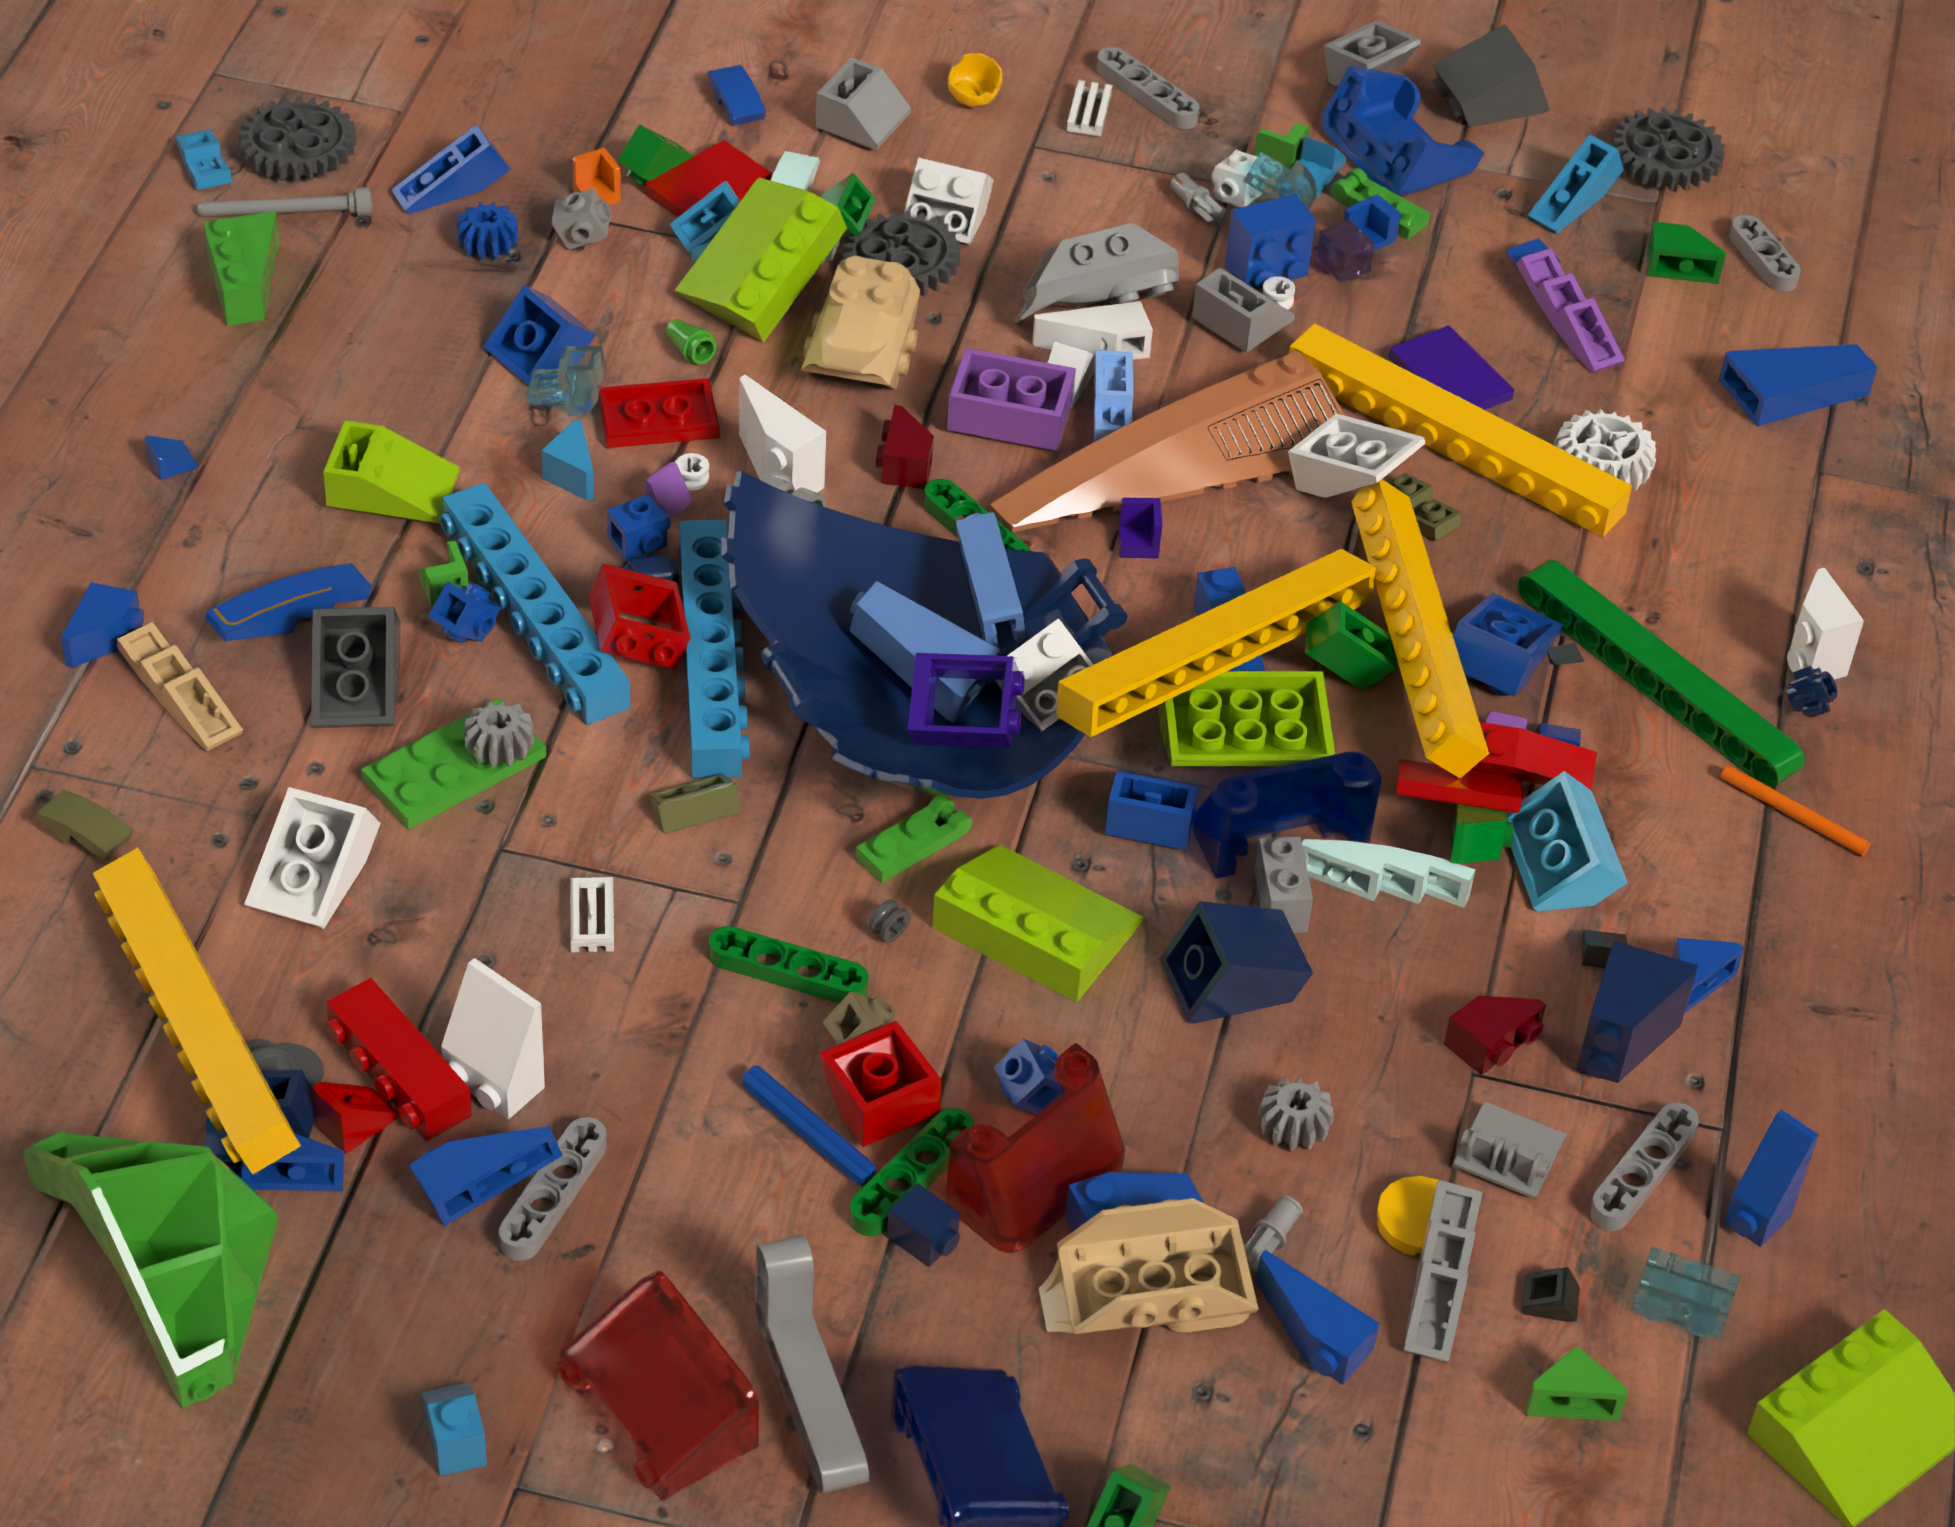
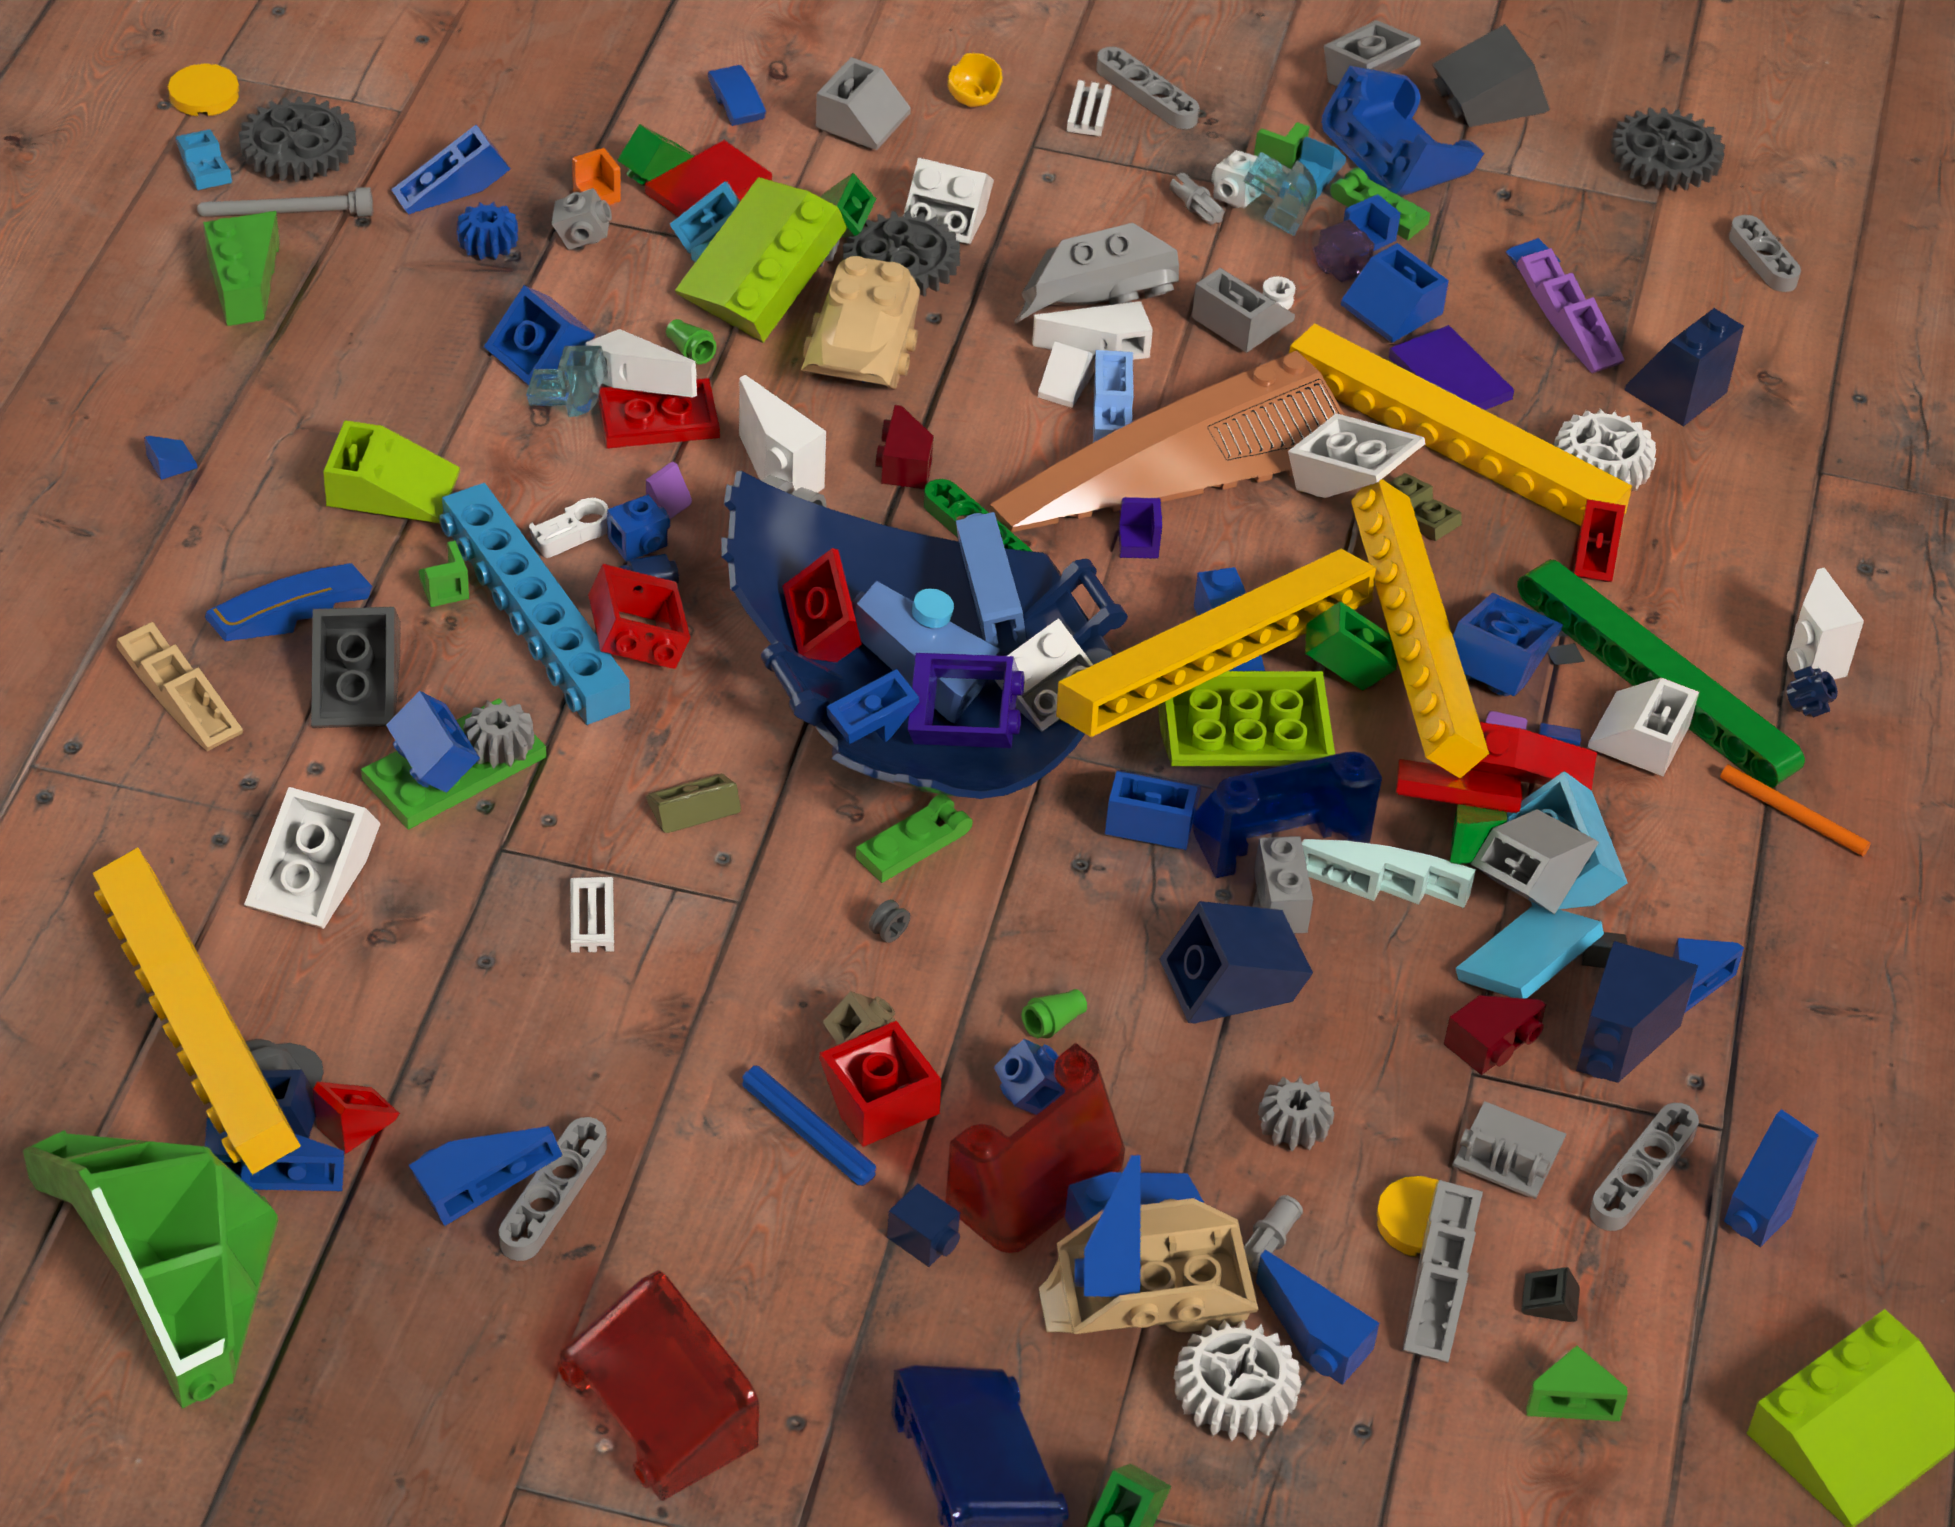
olive slope [34,790,134,862] -> none
blue slope [61,582,144,667] -> none
red brick [325,977,472,1141] -> none
dark azure slope [420,1382,487,1476] -> none
blue brick [428,582,501,643] -> none
white slope [441,958,545,1120] -> none
dark azure slope [541,420,594,500] -> none
white bush [675,453,709,491] -> none
dark azure brick [679,520,750,778] -> none
green beam [709,926,869,1003] -> none
light grey beam [755,1234,869,1494] -> none
light aqua slope [771,151,820,192] -> none
green beam [849,1108,975,1236] -> none
lime slope [932,844,1143,1003] -> none
medium lavender brick [947,348,1076,451] -> none
blue brick [1225,194,1316,289] -> none
dark azure slope [1528,134,1624,234] -> none
clear light blue brick [1632,1246,1740,1339] -> none
green slope [1647,222,1725,284] -> none
blue slope [1719,344,1877,426] -> none
none -> yellow tile [168,64,239,116]
none -> brick [386,691,480,793]
none -> white piece [529,498,608,558]
none -> white slope [585,329,697,397]
none -> red slope [782,548,862,662]
none -> blue slope [827,669,919,744]
none -> medium azure tile [912,589,954,628]
none -> bright green cone [1021,989,1087,1039]
none -> blue slope [1075,1155,1141,1297]
none -> white gear [1174,1320,1301,1442]
none -> blue slope [1341,243,1449,343]
none -> medium azure tile [1456,904,1604,999]
none -> light grey slope [1471,809,1599,914]
none -> red slope [1574,499,1626,582]
none -> white slope [1587,678,1699,776]
none -> dark blue slope [1625,308,1744,426]

